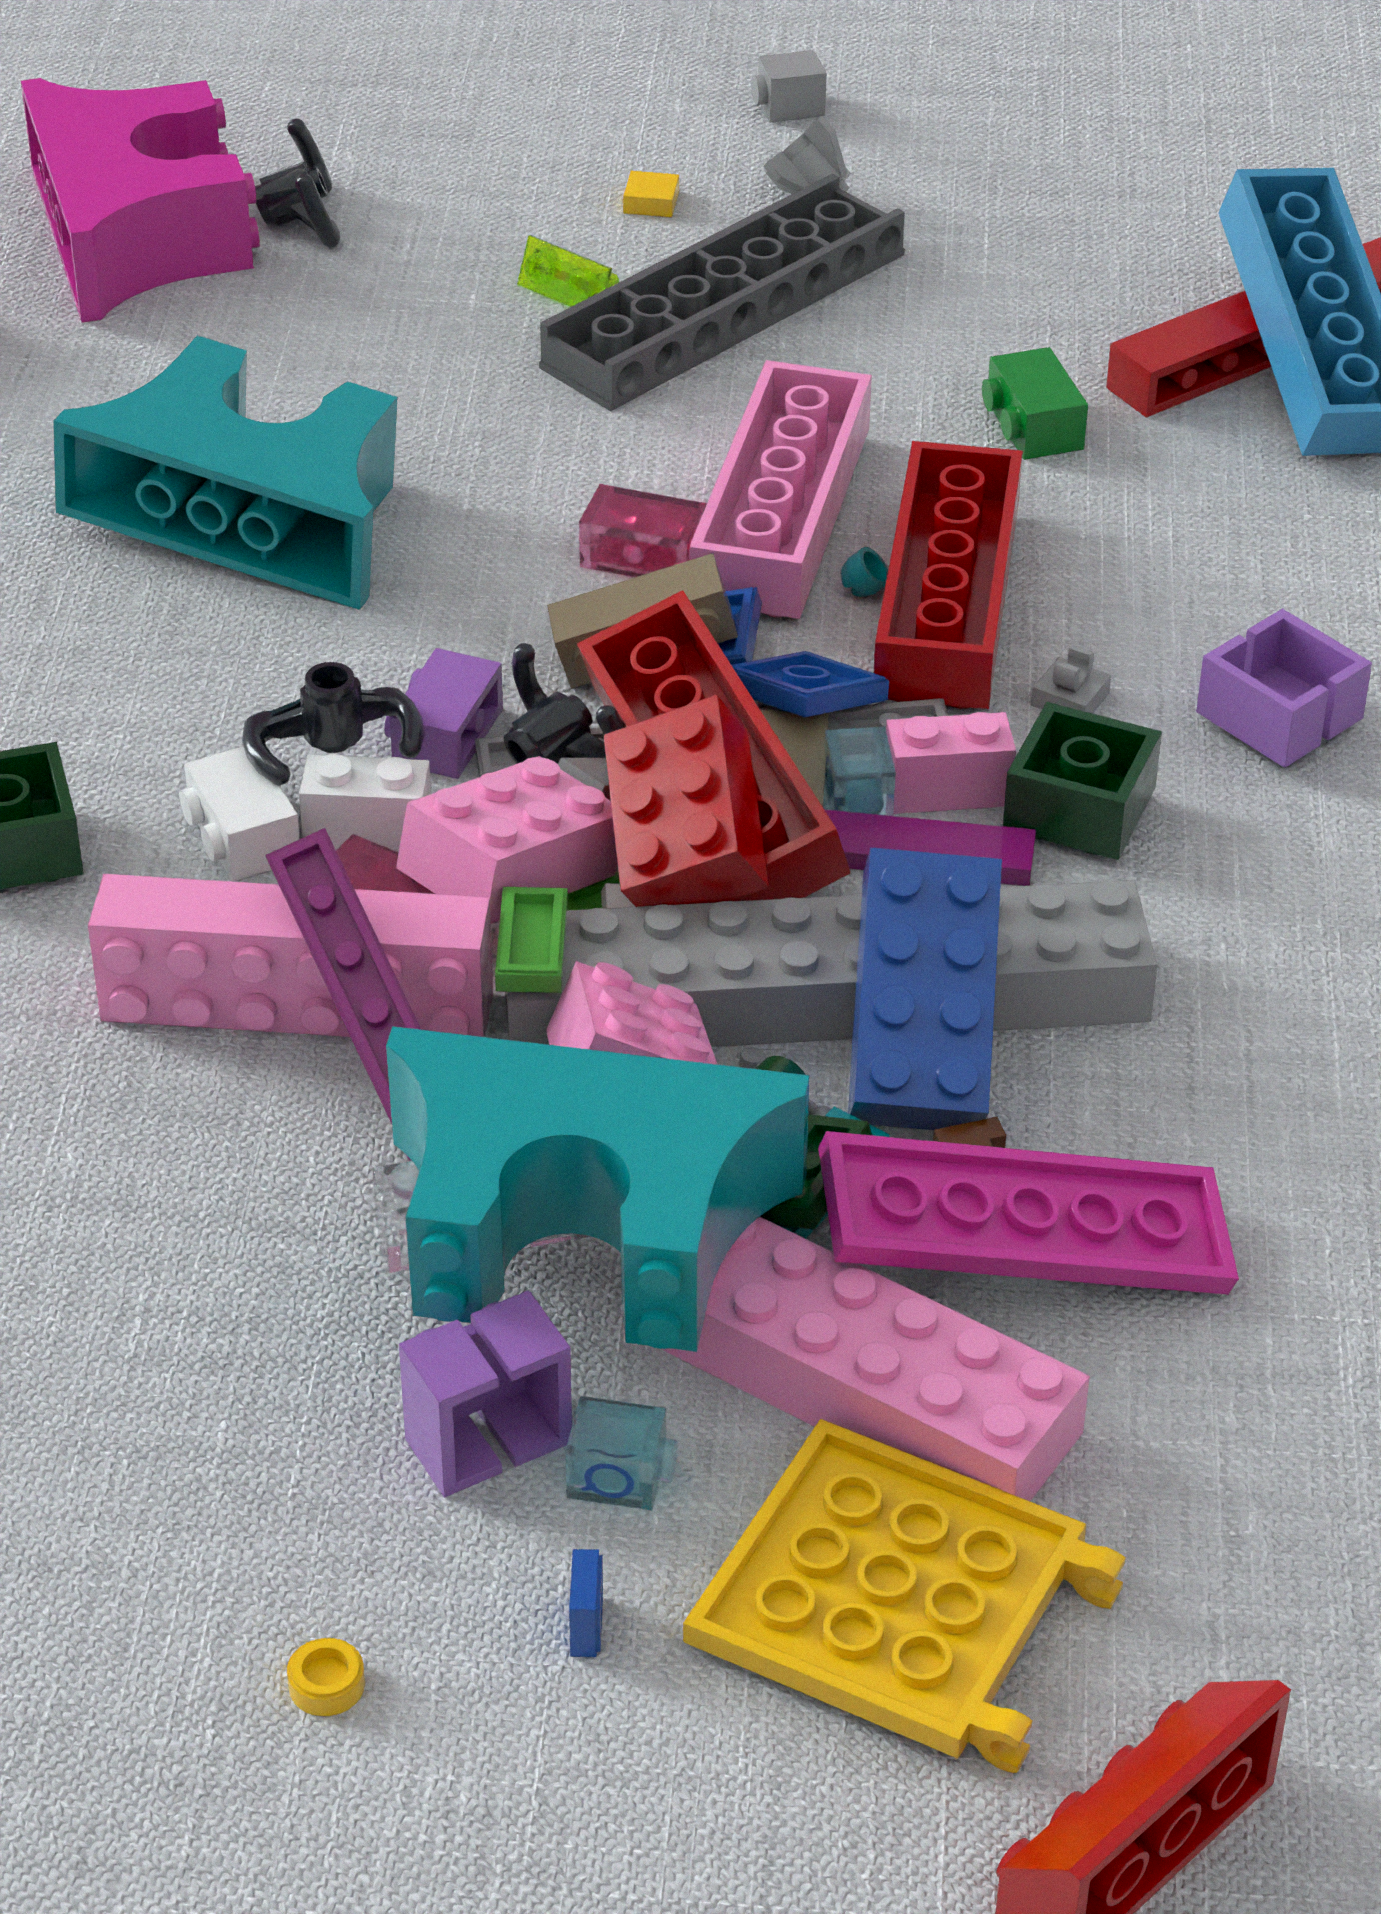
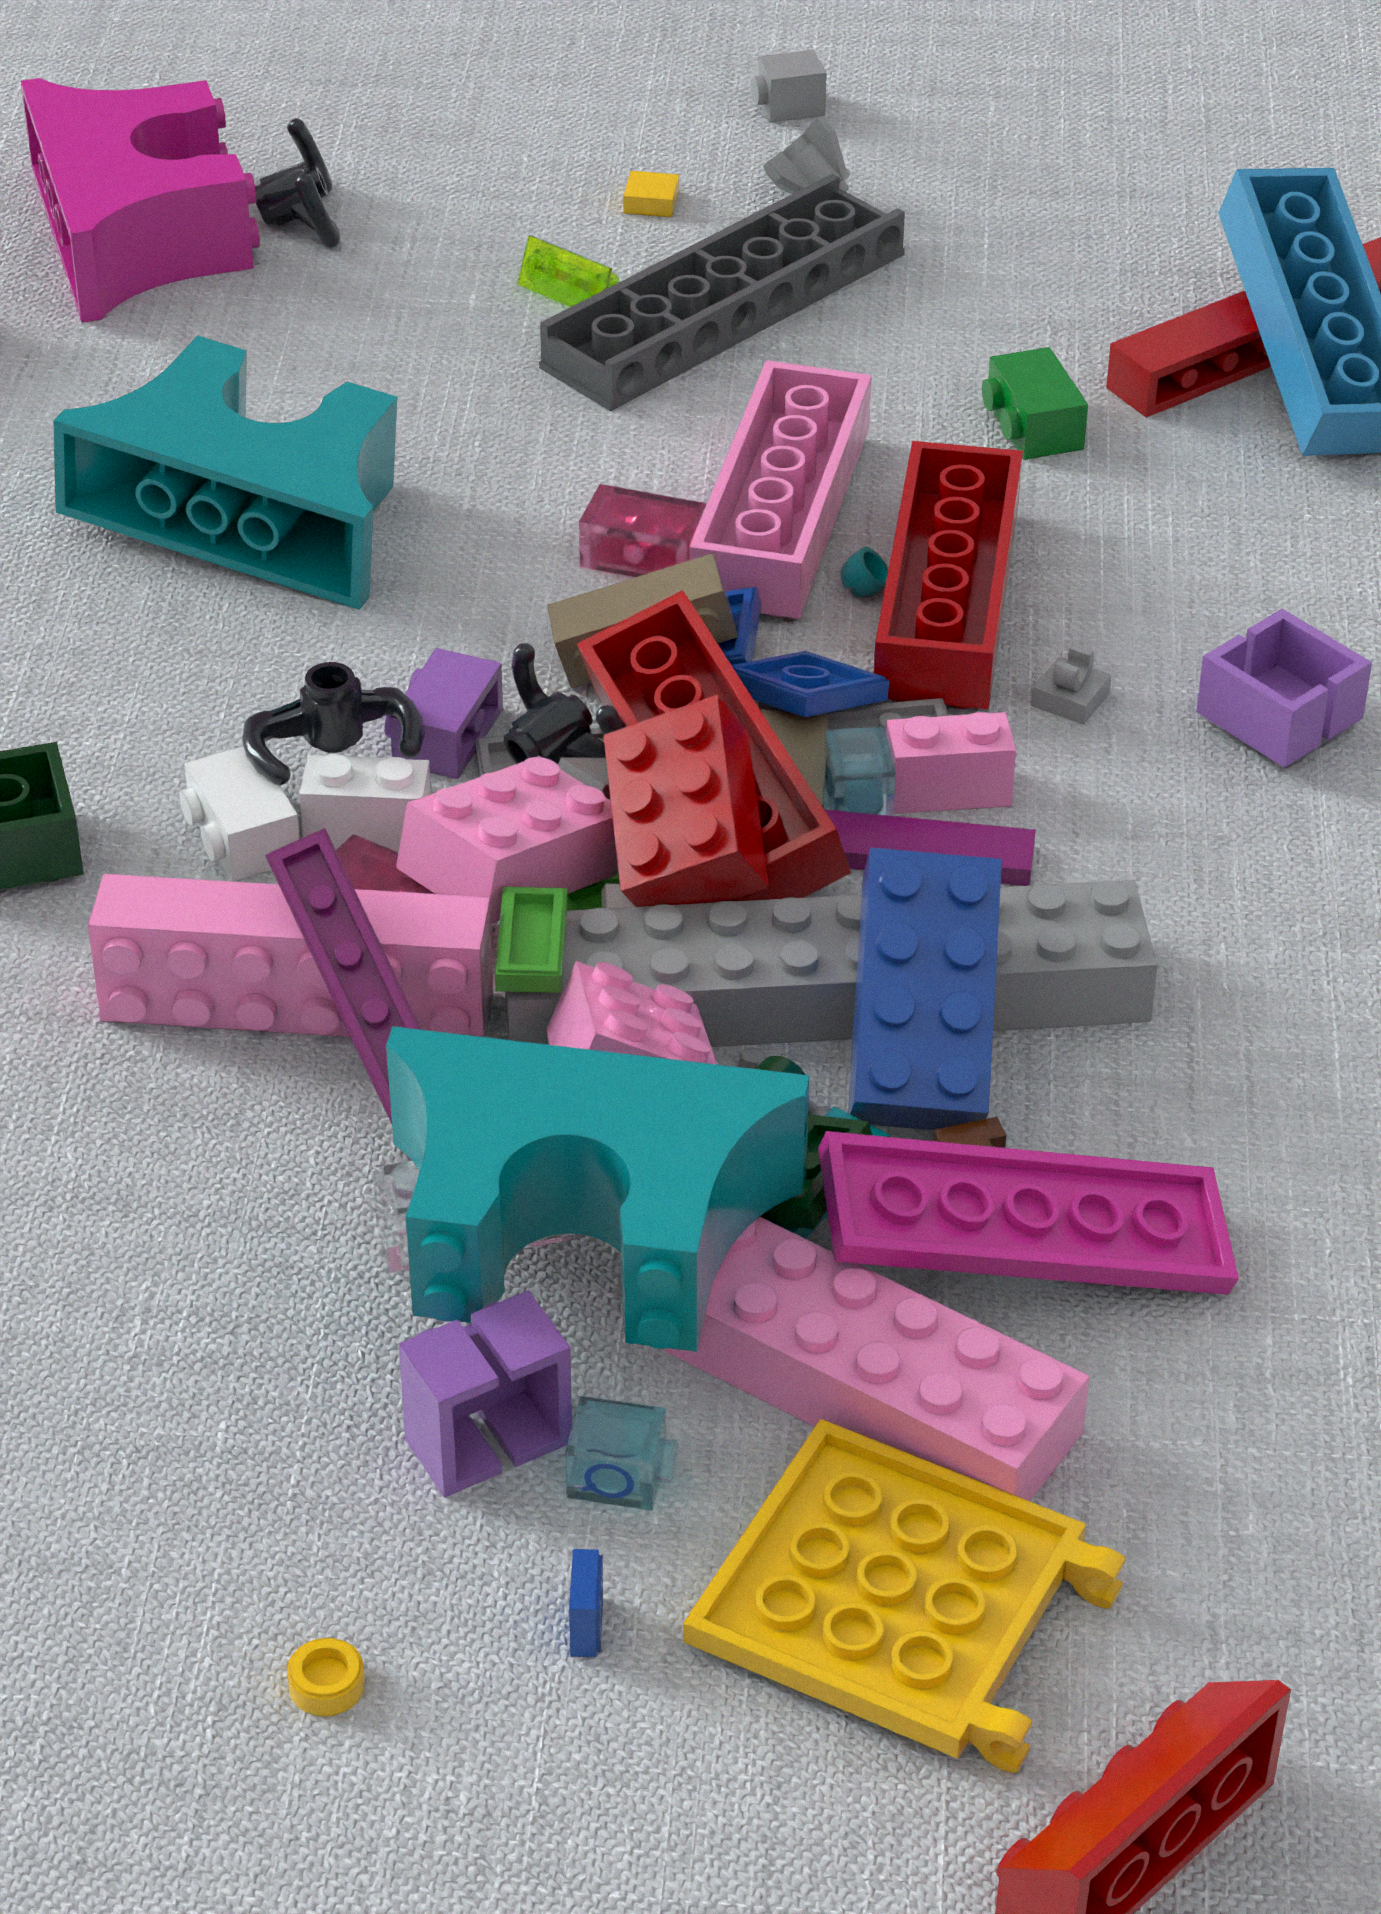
dark green brick [1003,702,1162,860] -> none

